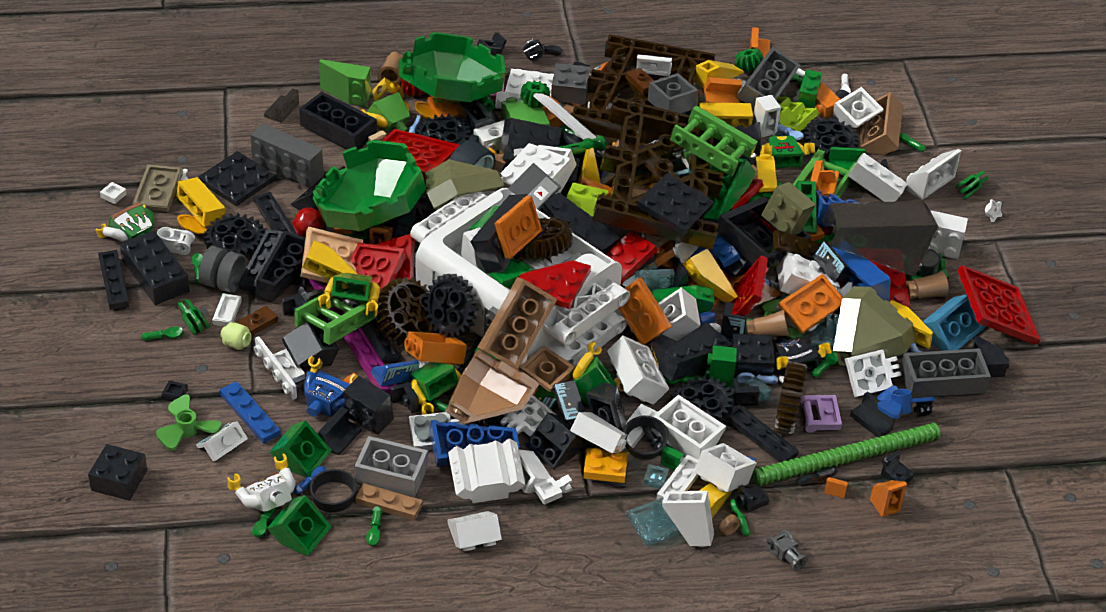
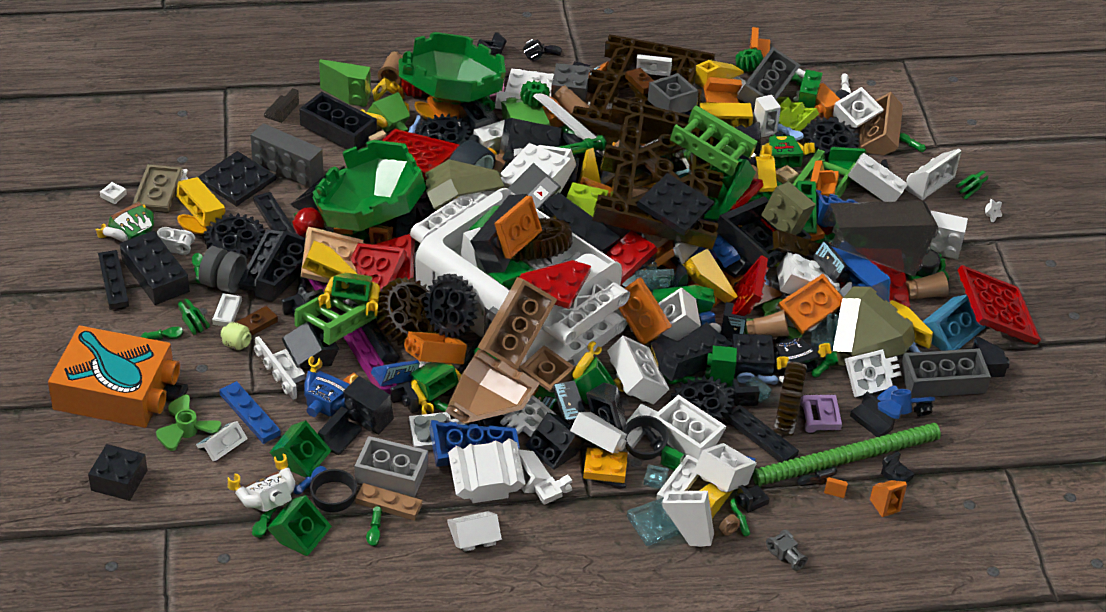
none -> orange brick [48,325,180,428]
none -> medium nougat plant [553,85,589,115]
none -> tan tile [776,165,799,184]

